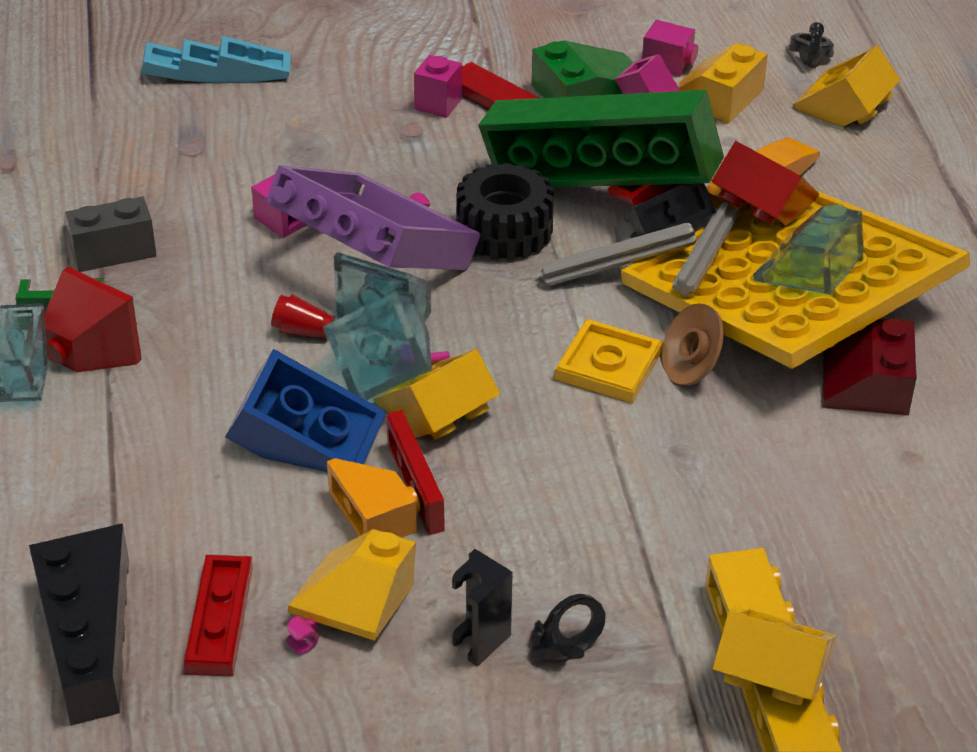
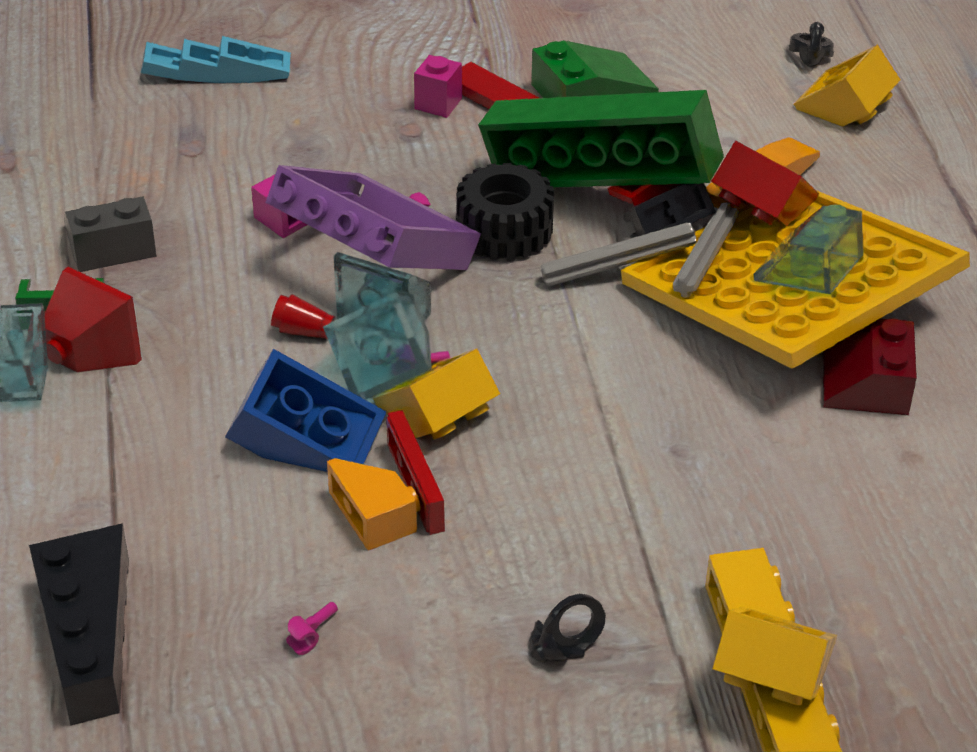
red tile [184,554,253,677] -> none
yellow slope [288,529,416,641] -> none
black hinge [452,549,513,667] -> none
yellow tile [554,319,663,404] -> none
dark pink brick [615,54,680,94] -> none
dark pink brick [642,20,698,77] -> none
medium nougat dish [662,303,724,386] -> none
yellow slope [677,42,768,123] -> none

